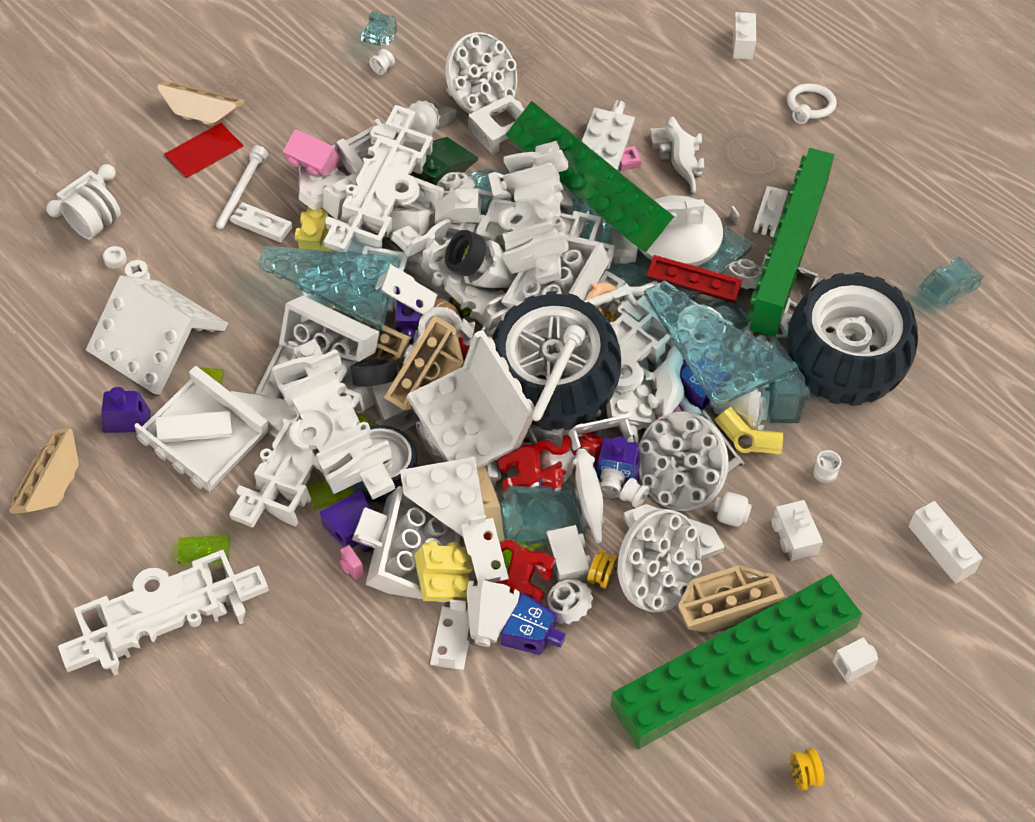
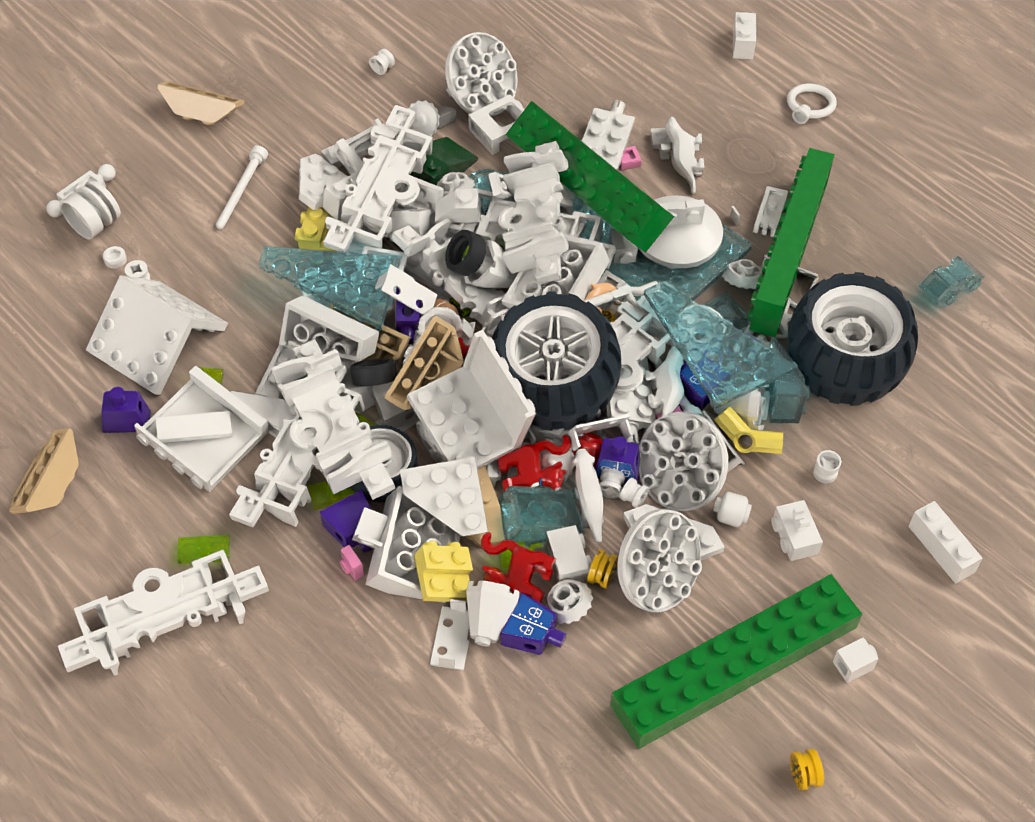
red window [164,123,244,178] -> none
white hinge [230,203,293,243] -> none
bright pink slope [283,129,342,177] -> none
clear light blue brick [361,11,397,46] -> none
white piece [460,515,509,583] -> none
white piece [531,325,585,421] -> none
red fence [647,255,742,303] -> none
tan wedge [678,565,785,633] -> none

